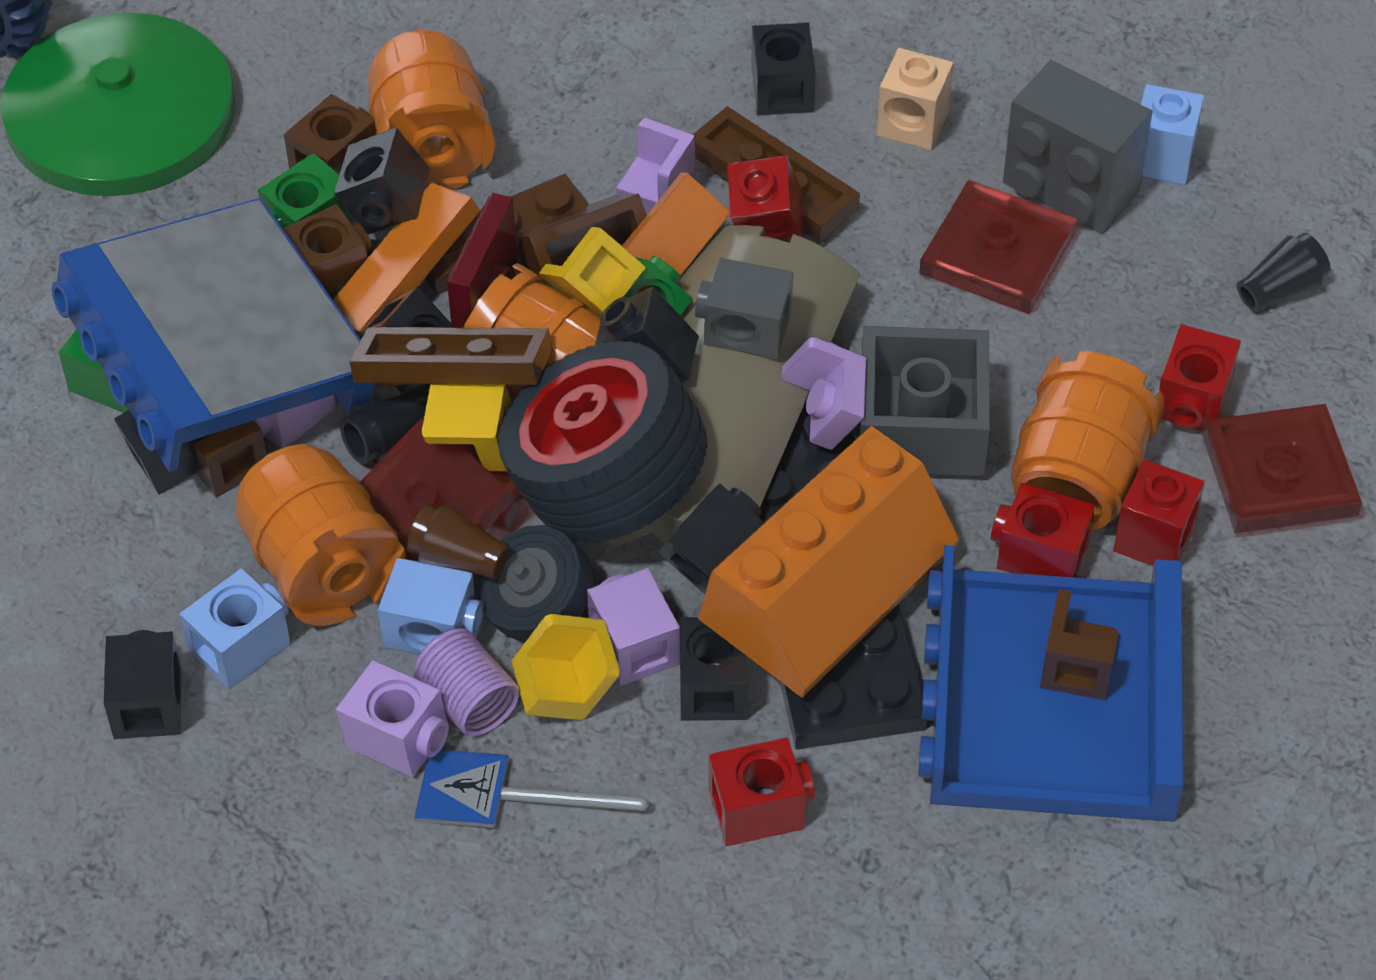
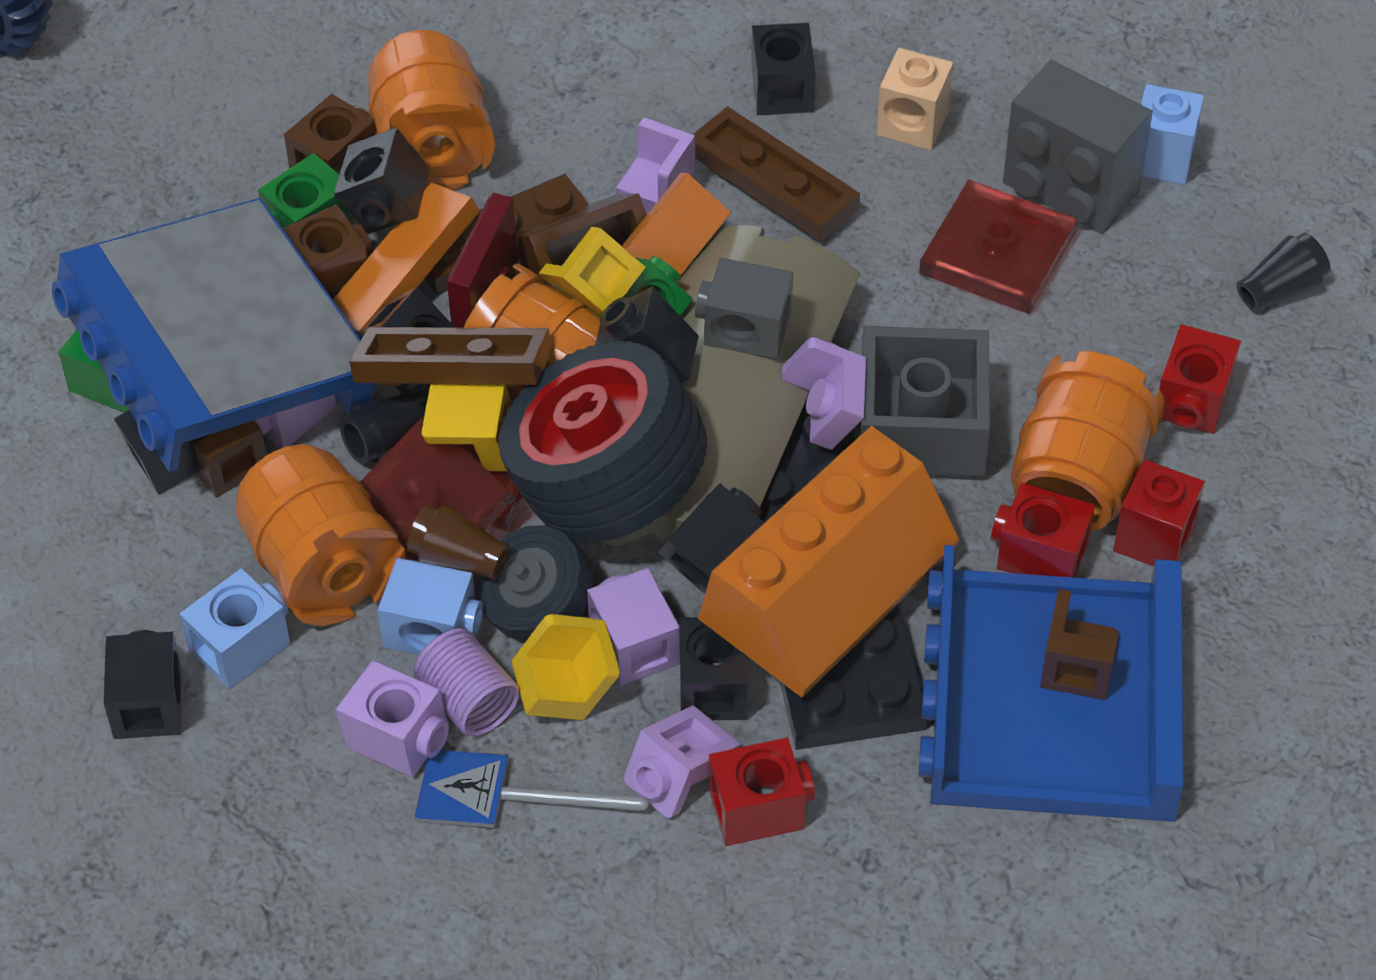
green dish [1,13,235,196] -> none
red brick [728,155,804,243] -> none
clear red plate [1201,404,1362,534] -> none
none -> lavender bracket [624,705,741,818]

